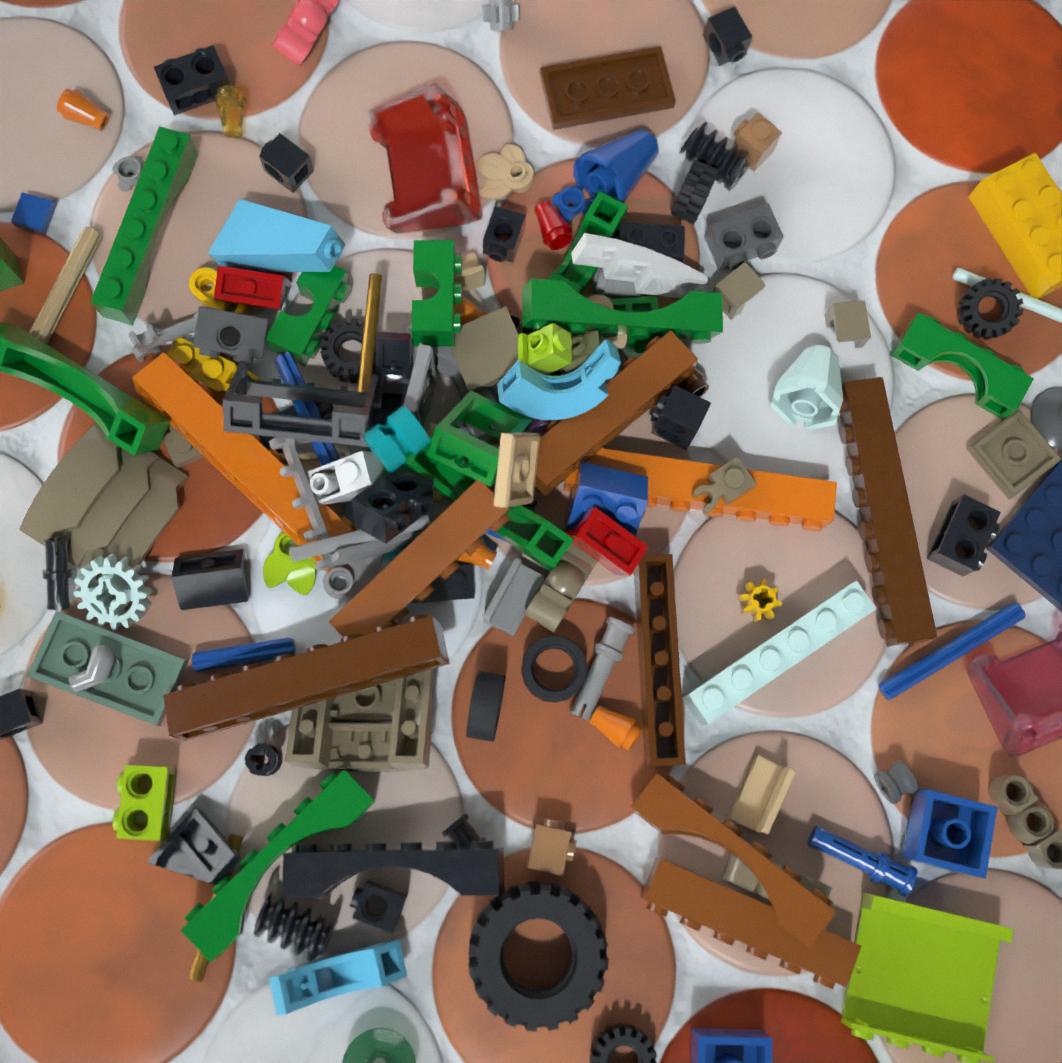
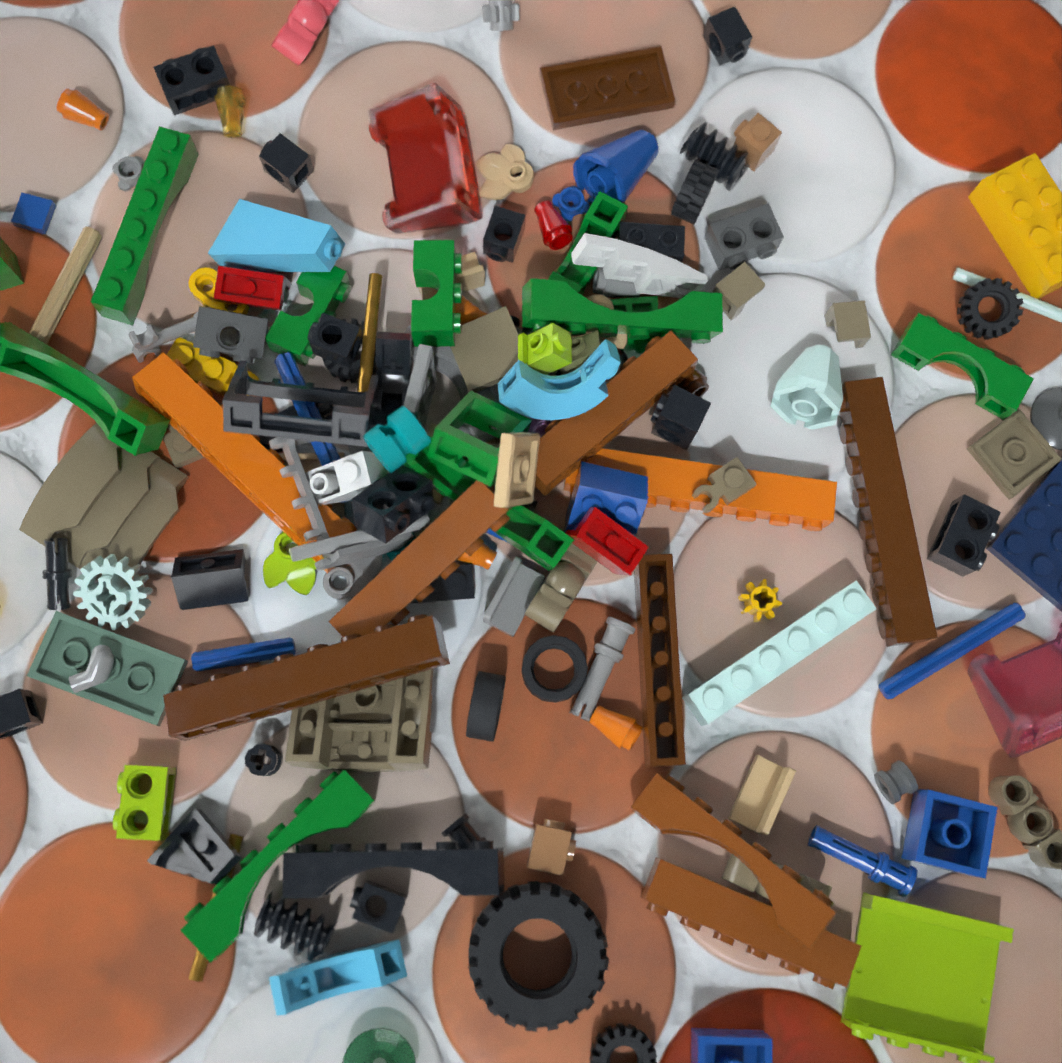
none -> black brick [307,313,363,368]

